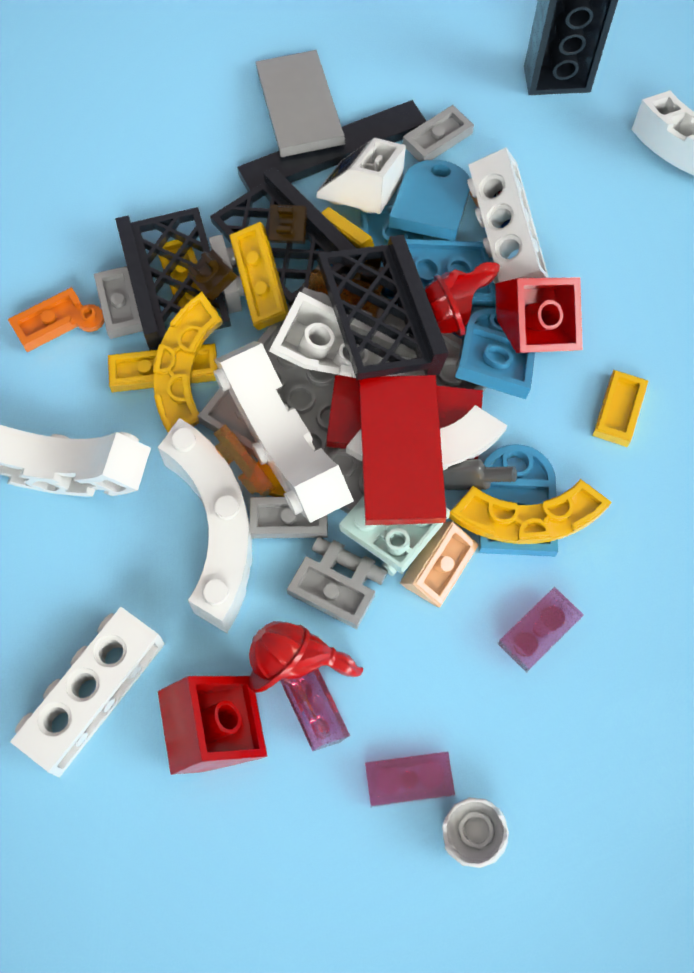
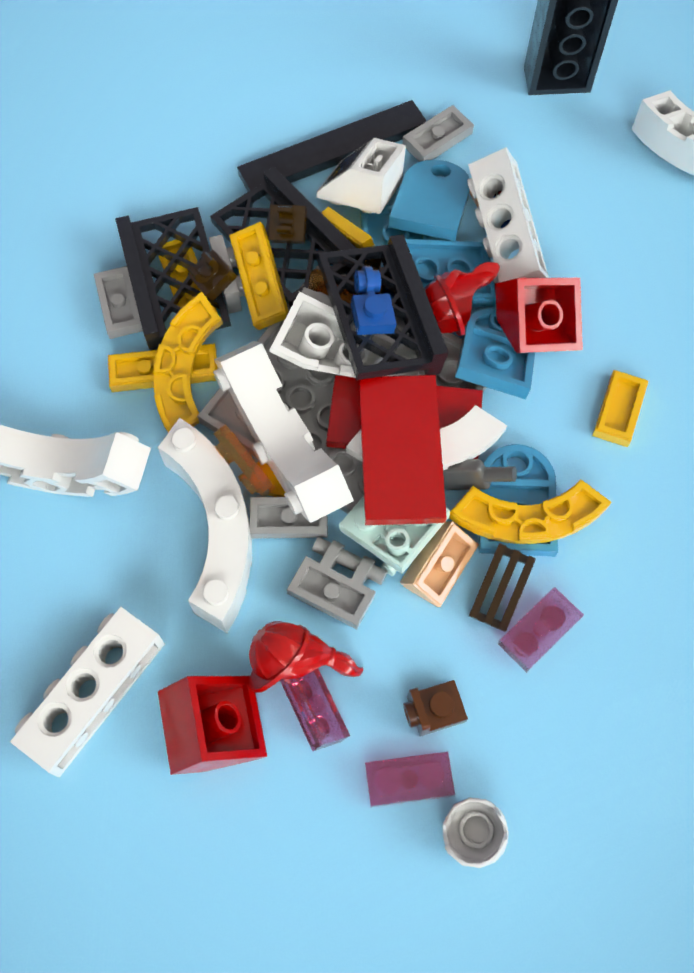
orange hinge [8,287,104,352] -> none
light grey tile [256,50,345,157] -> none
none -> blue plate [351,266,397,335]
none -> reddish brown bracket [403,680,468,736]
none -> dark brown tile [469,543,536,632]

